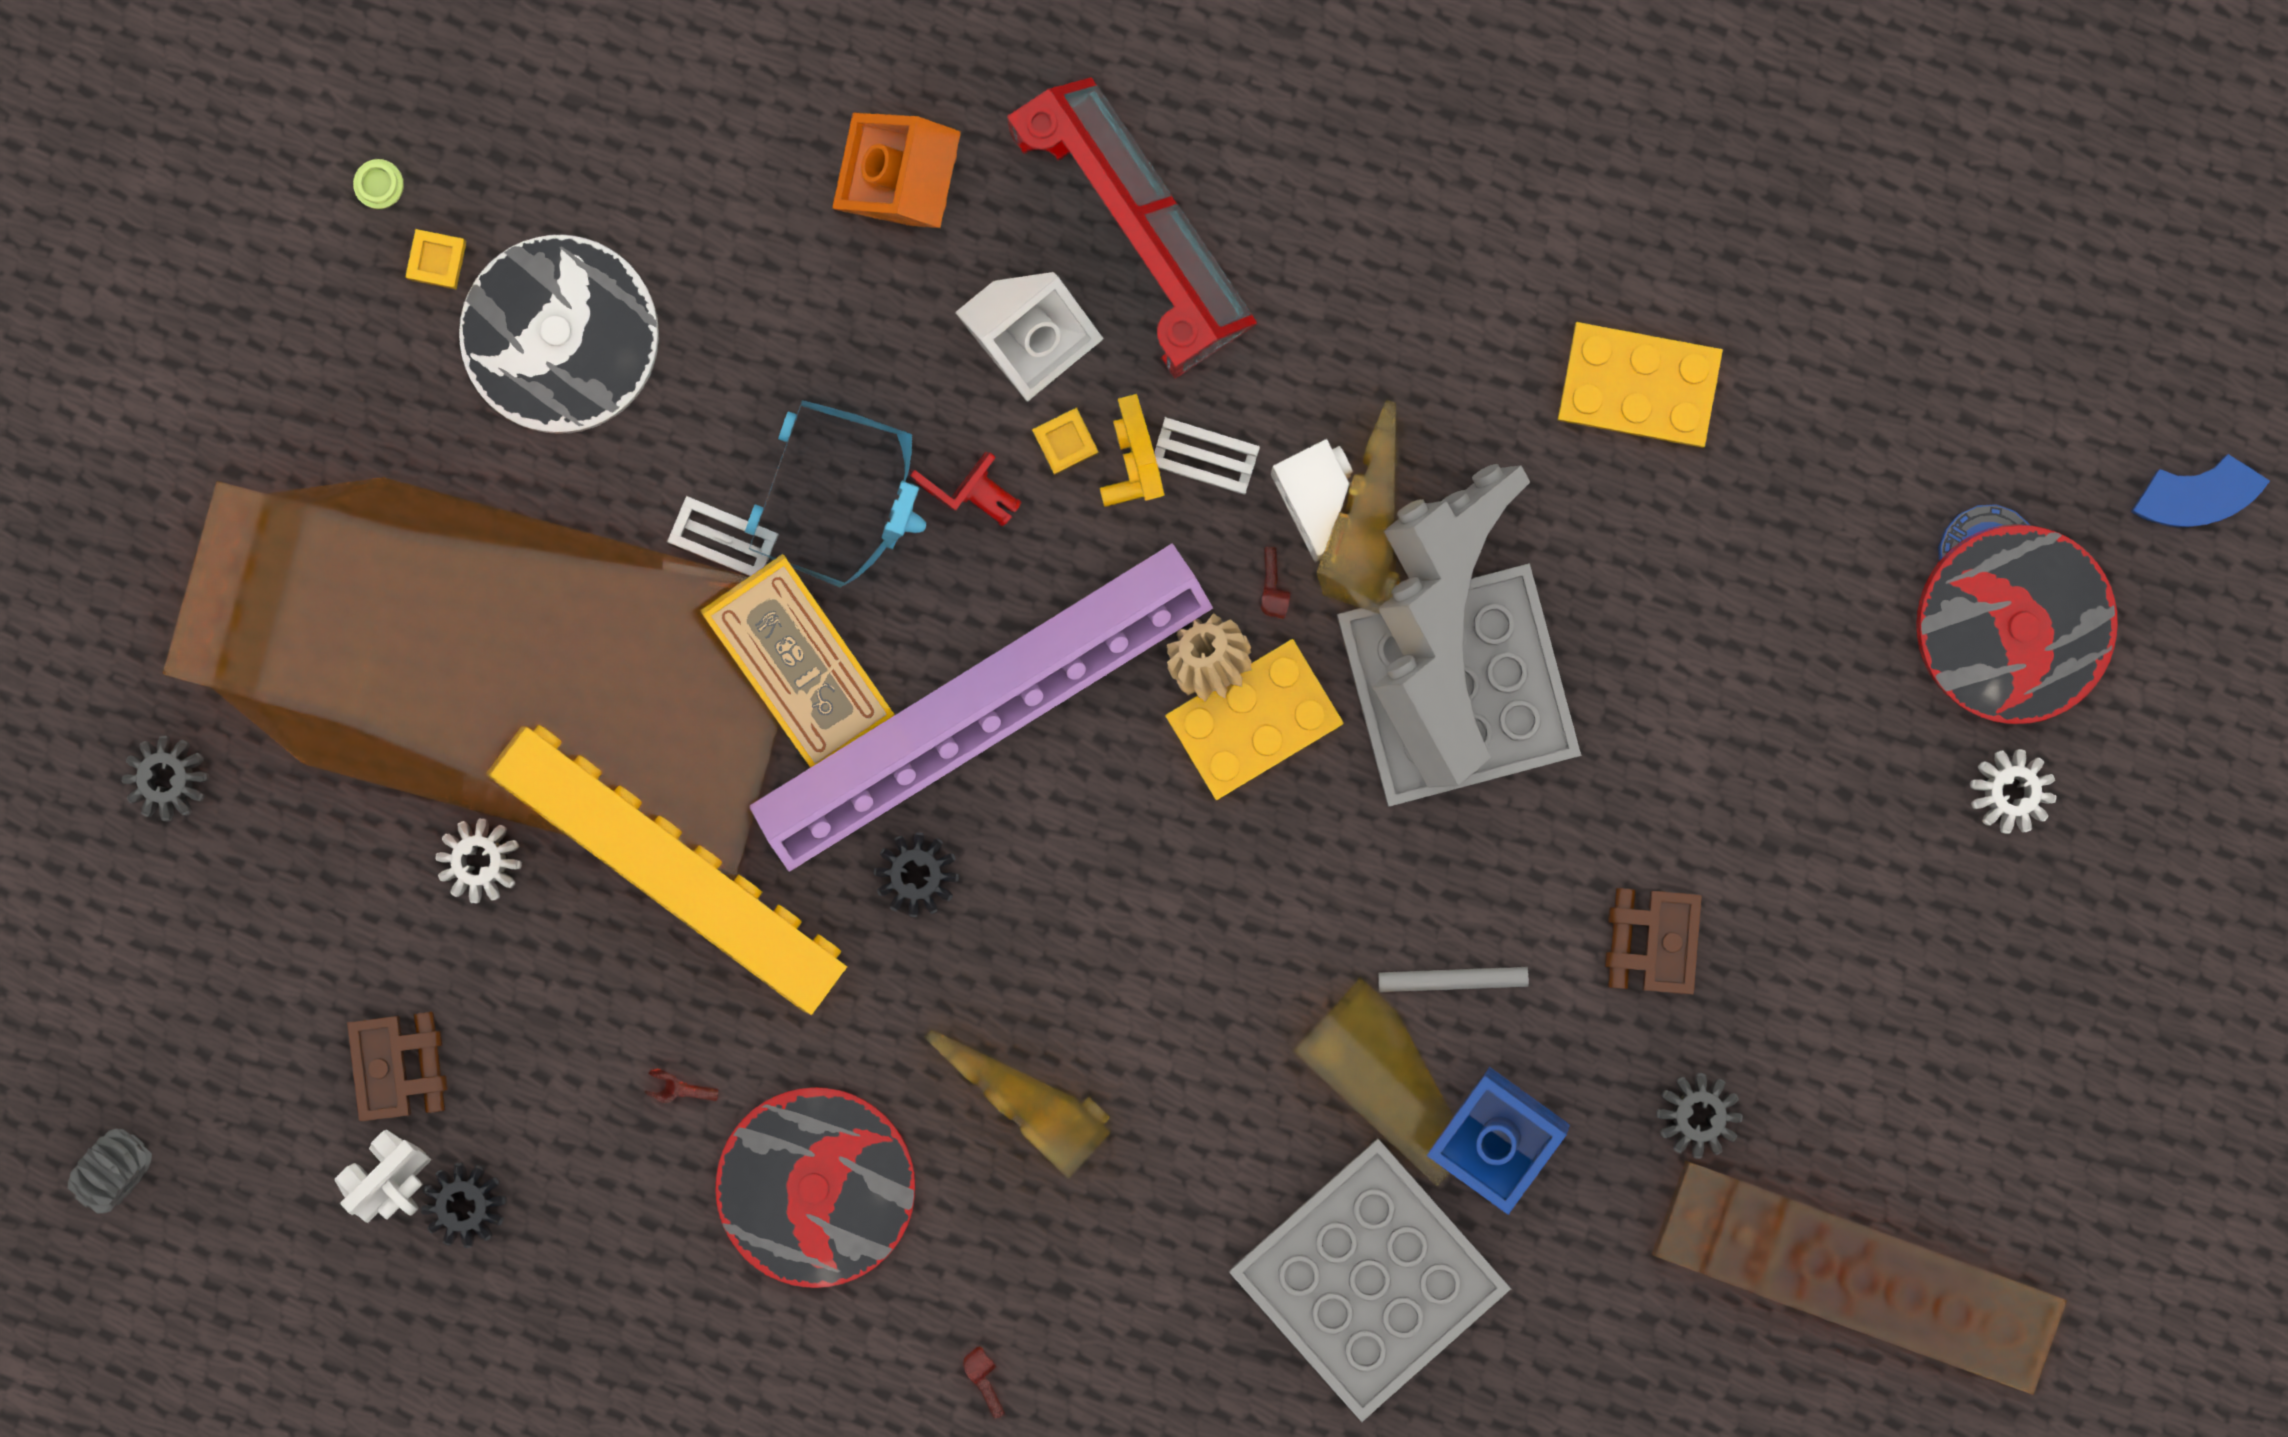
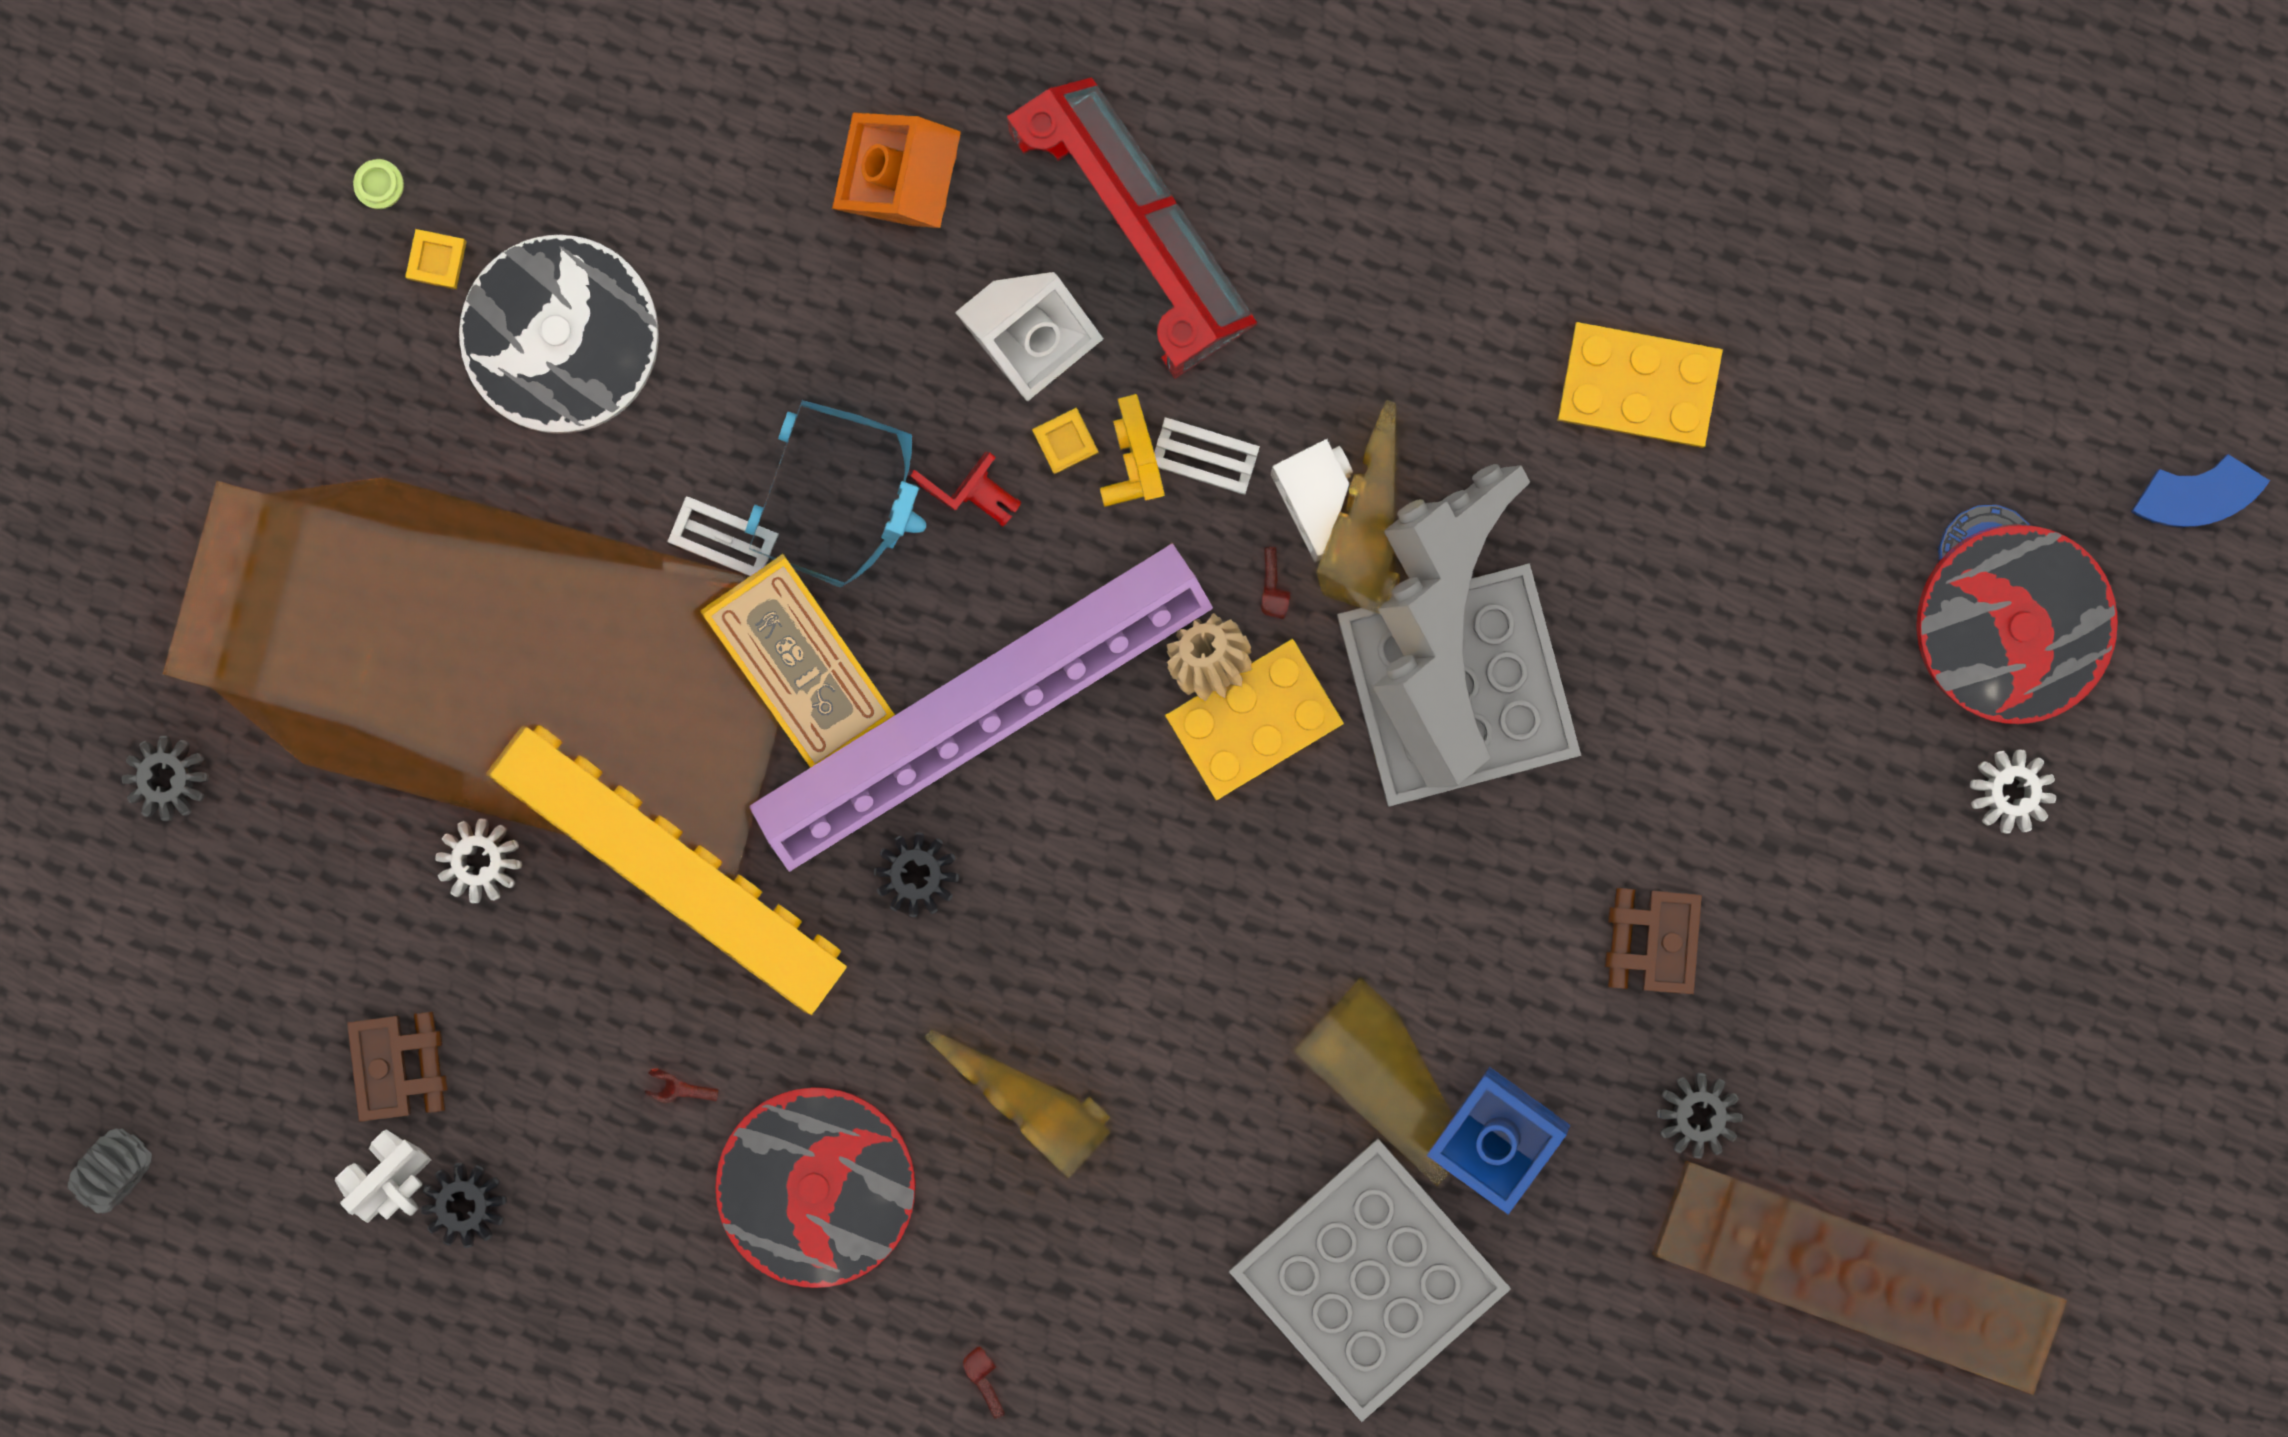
light grey bar [1378,967,1529,992] -> none

